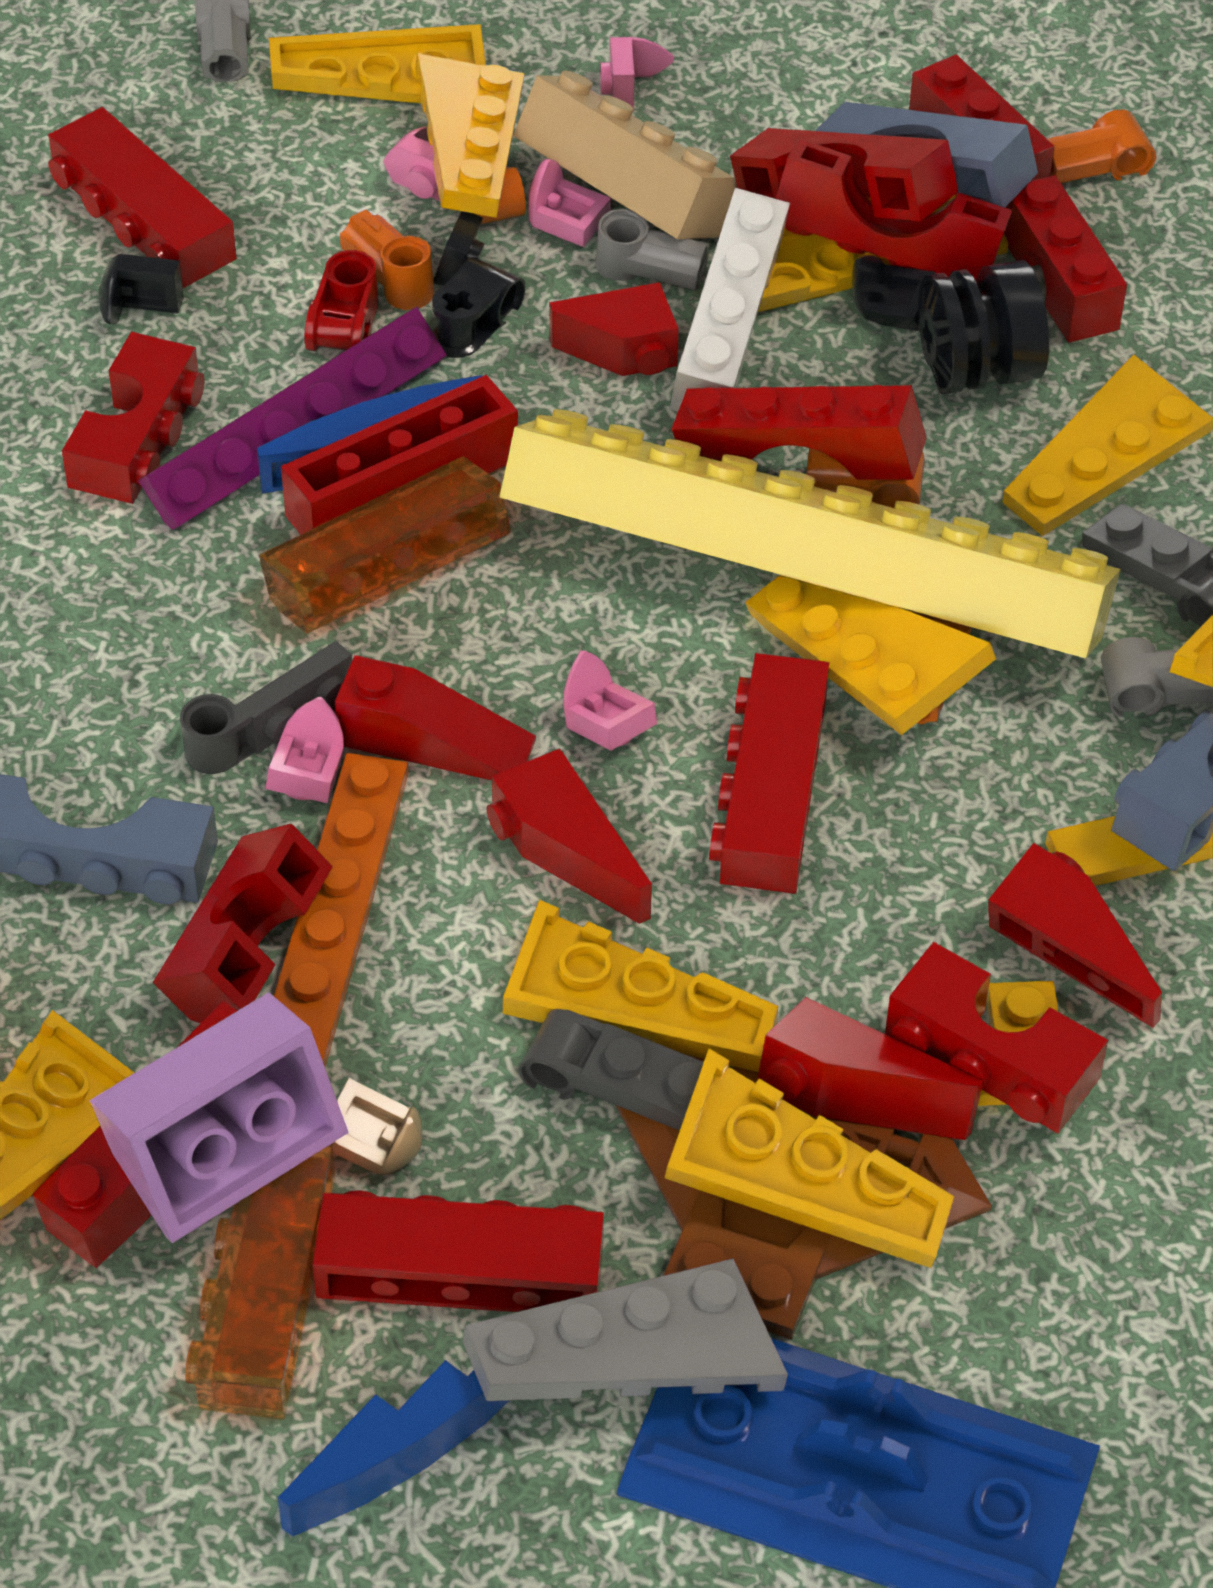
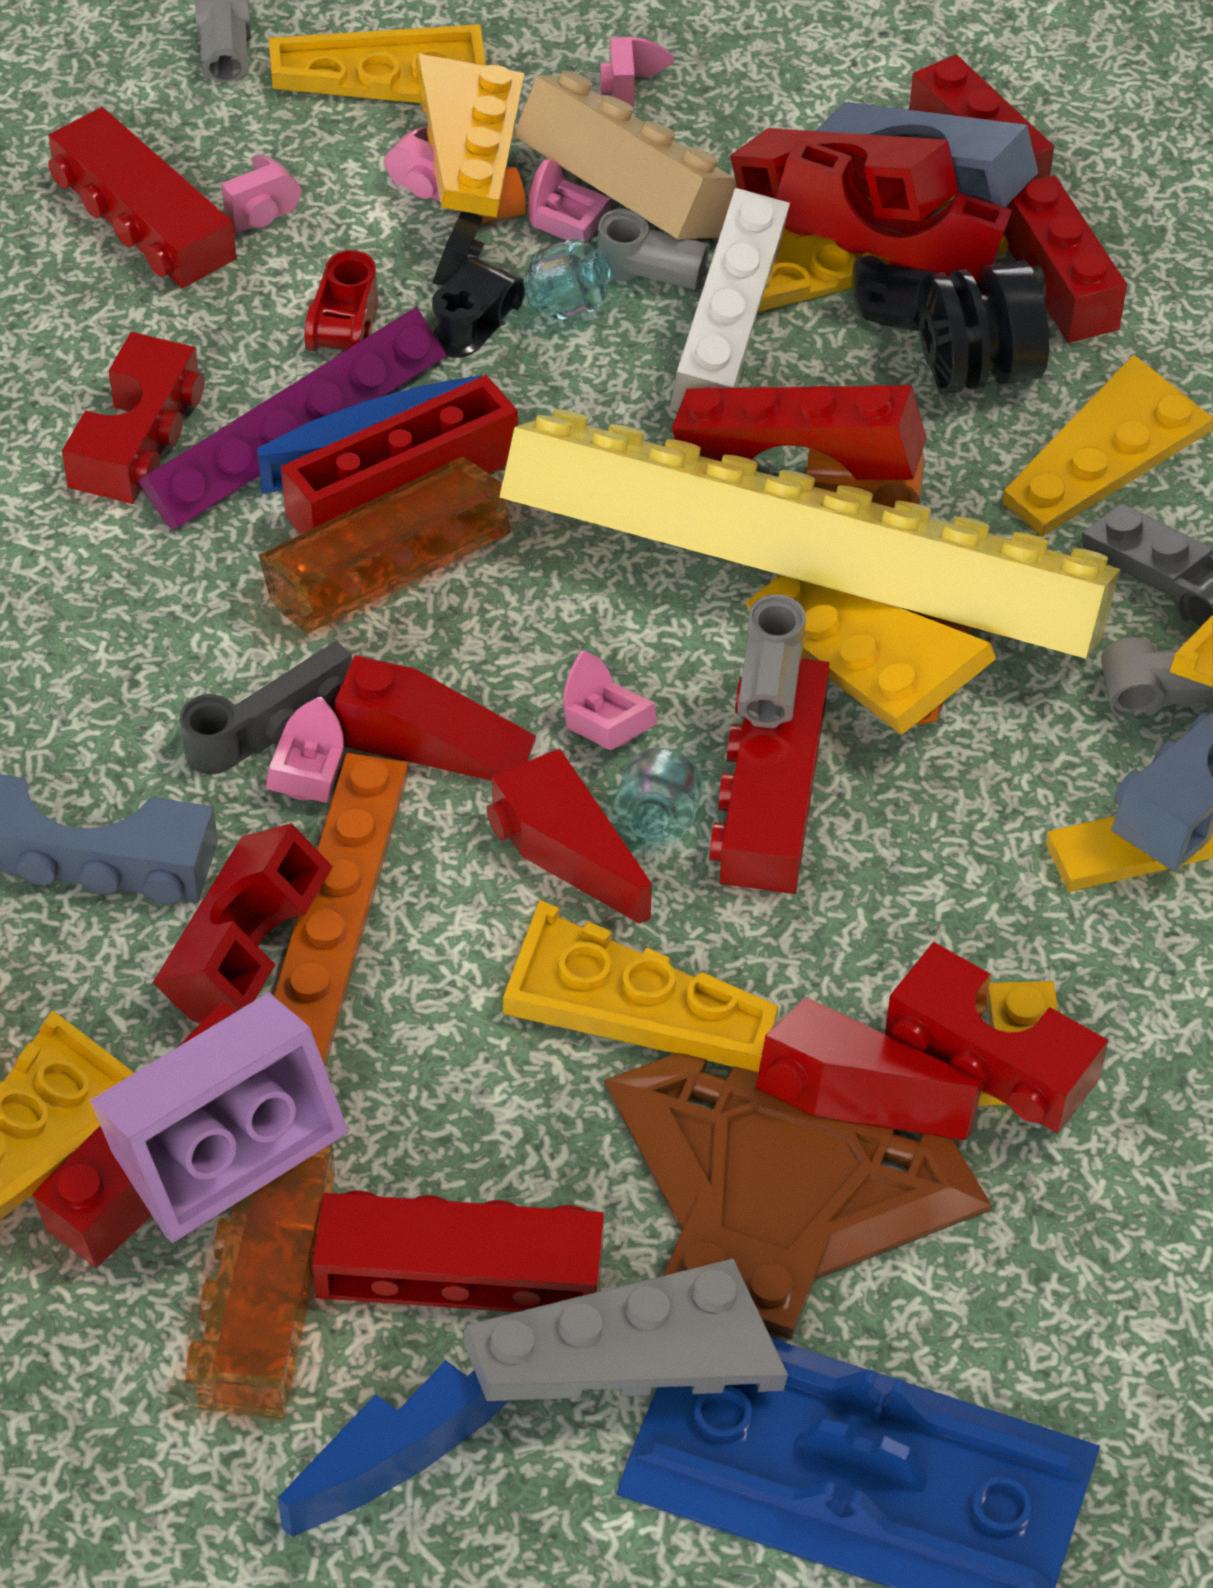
black plate [99,254,184,325] -> none
tan plate [324,1078,422,1175] -> none
orange piece [340,209,434,310] -> none
dark grey plate [519,1009,704,1131] -> none
red slope [549,282,679,376] -> none
yellow wing [664,1048,954,1268] -> none
red slope [988,843,1162,1028] -> none
orange piece [1047,109,1156,183] -> none
none -> bright pink plate [221,154,302,234]
none -> clear light blue head [524,239,612,320]
none -> clear light blue head [615,748,704,842]
none -> light grey piece [738,594,806,729]

